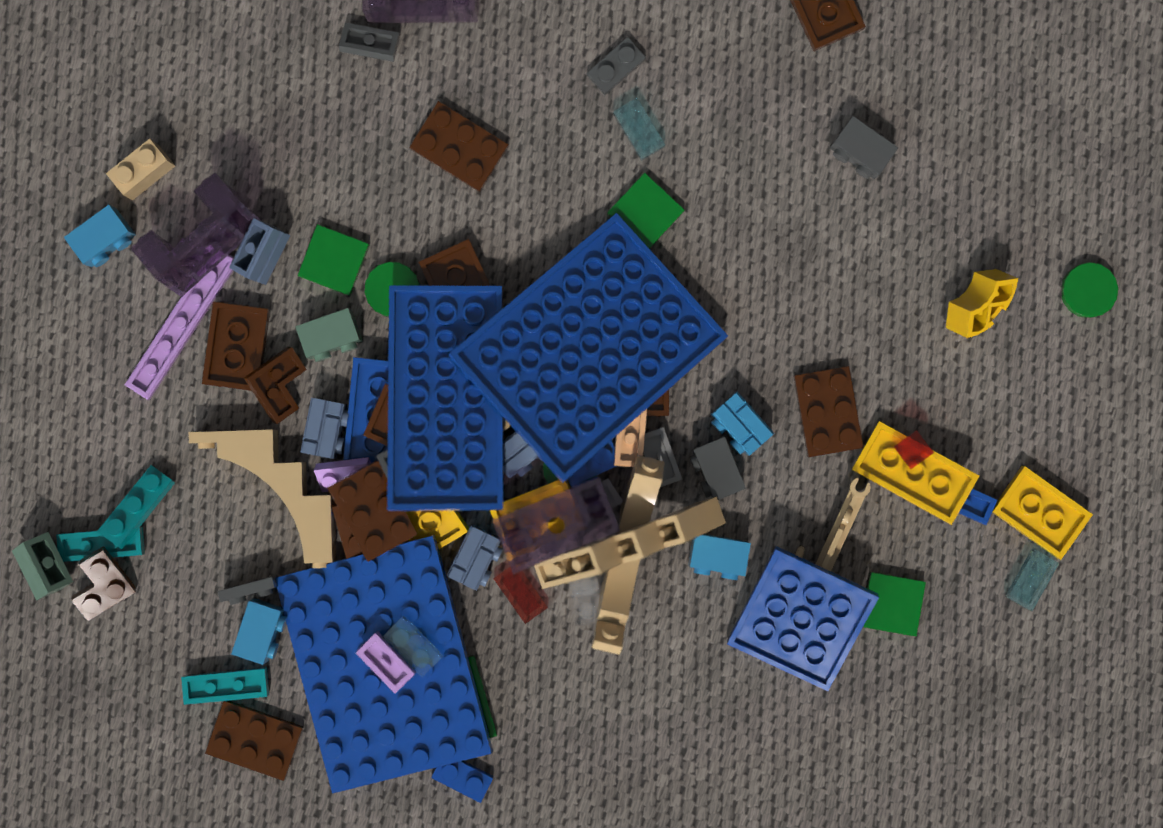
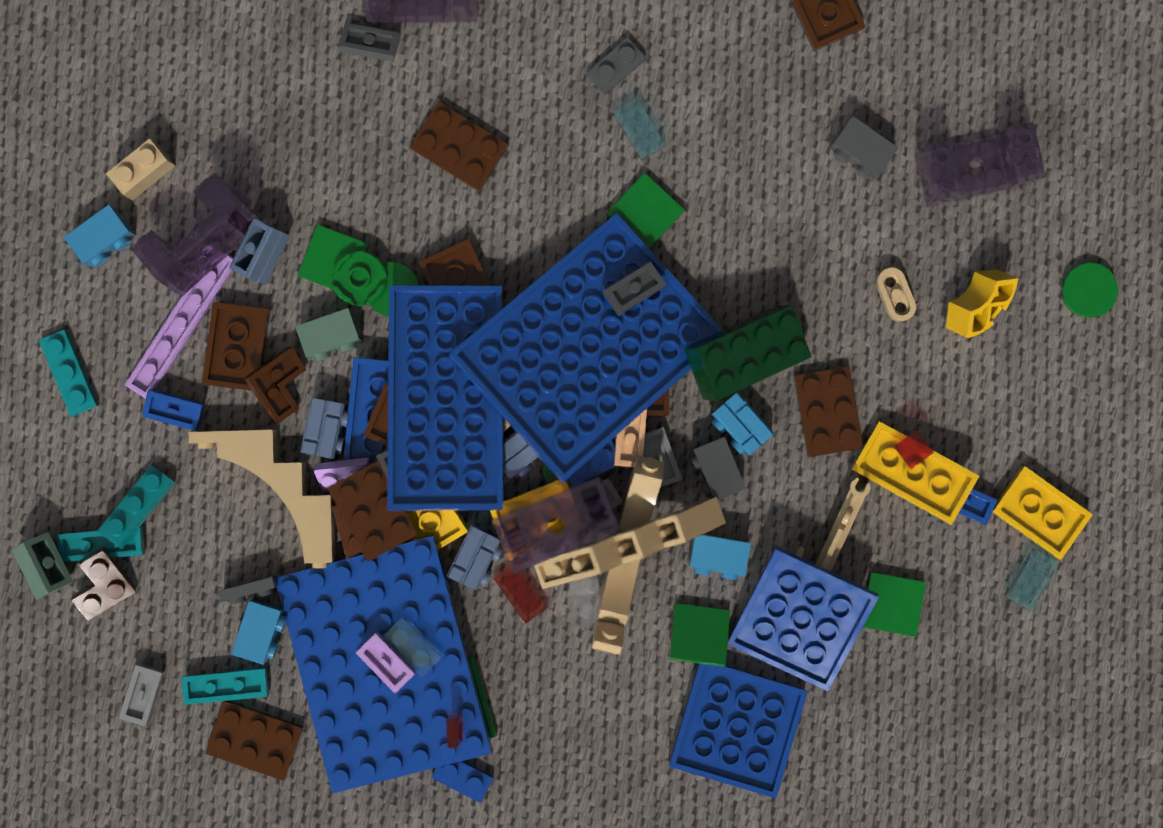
none -> teal plate [38,330,99,417]
none -> light grey plate [119,663,165,727]
none -> blue plate [142,388,205,431]
none -> green tile [332,251,388,307]
none -> clear red tile [446,713,463,748]
none -> dark grey plate [603,262,666,316]
none -> green tile [669,603,730,667]
none -> blue plate [669,664,808,799]
none -> dark green brick [684,305,812,401]
none -> tan plate [876,268,916,322]
none -> clear purple plate [914,122,1046,208]

